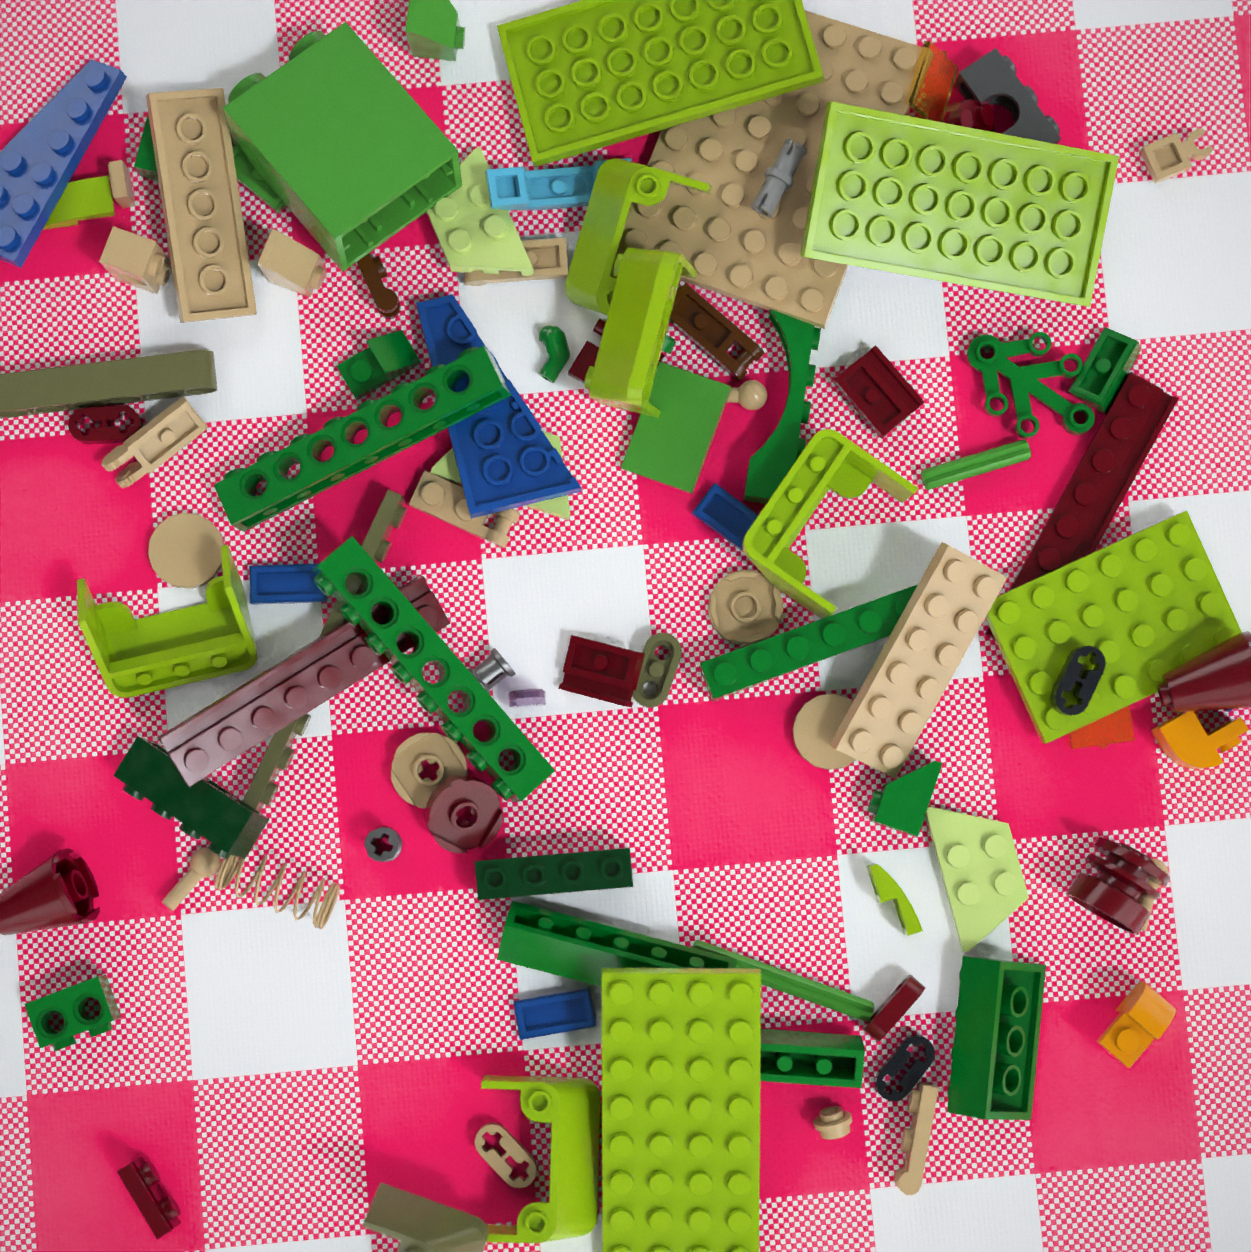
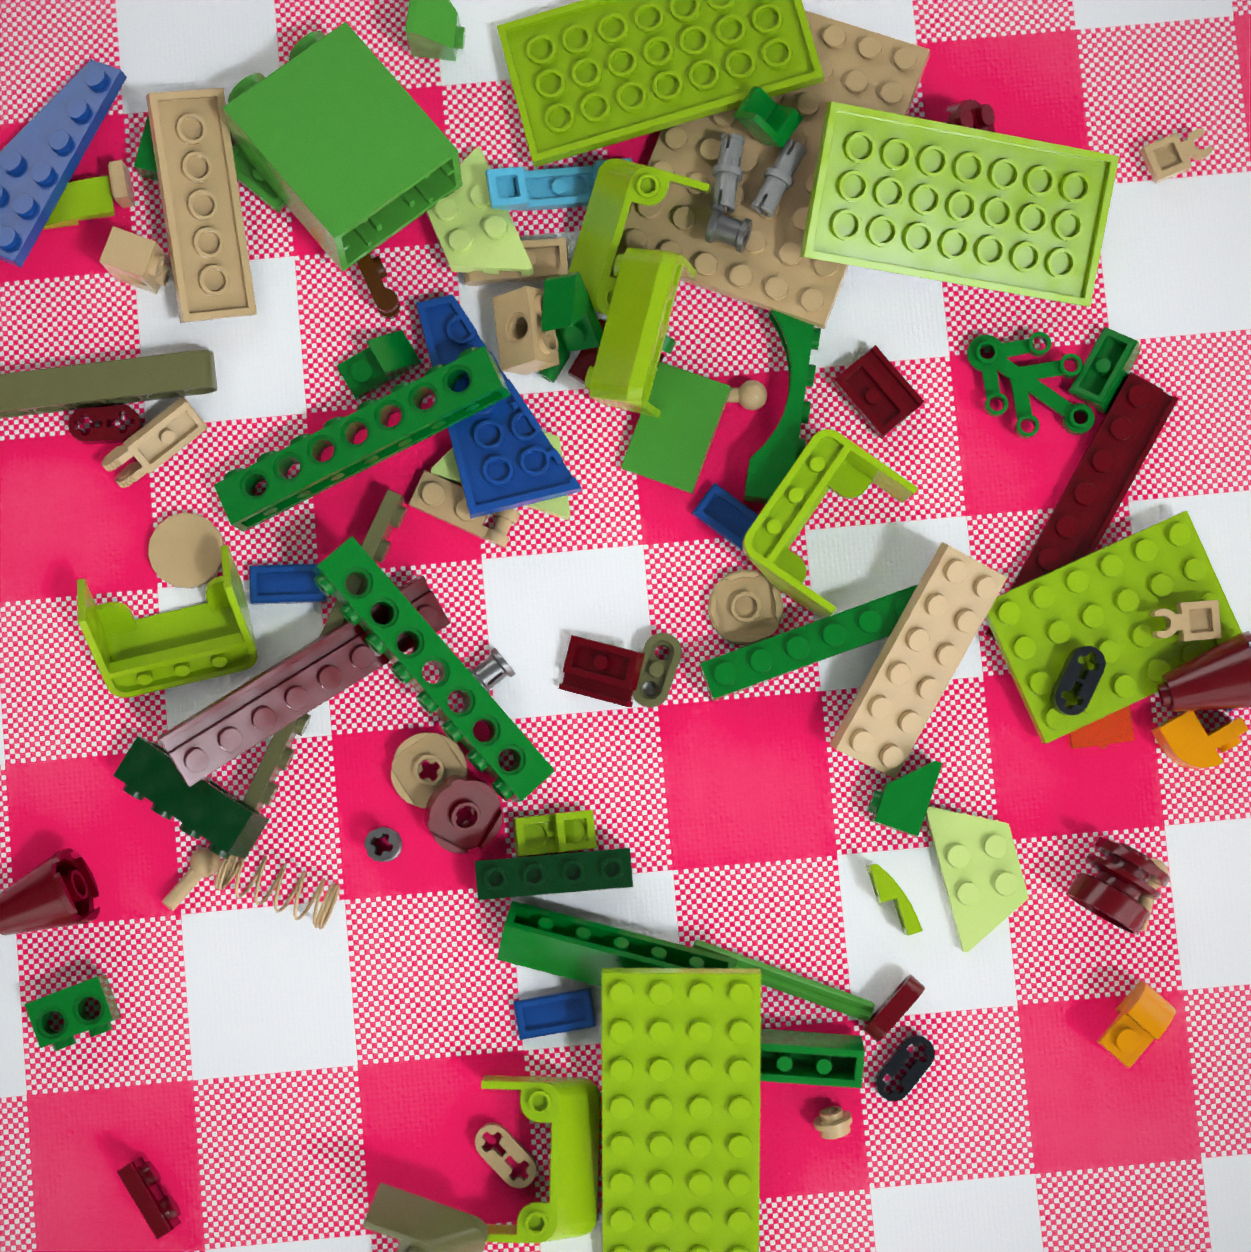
tan slope [257,229,326,298] -> none
clear purple tile [508,689,547,708] -> none
reddish brown plate [669,283,765,381] -> none
tan tile [793,694,856,770] -> none
tan plate [894,1082,939,1195] -> none
piece [906,41,959,122] -> none
bright green axle [921,439,1031,490] -> none
green slope [947,956,1046,1120] -> none
dark grey arch [954,48,1061,144] -> none
none -> tan brick [492,286,560,375]
none -> lime slope [512,810,597,857]
none -> green slope [541,272,603,352]
none -> flat silver bush [705,209,752,253]
none -> light grey pin [710,133,745,214]
none -> green panel [733,86,804,148]
none -> tan plate [1150,600,1221,642]

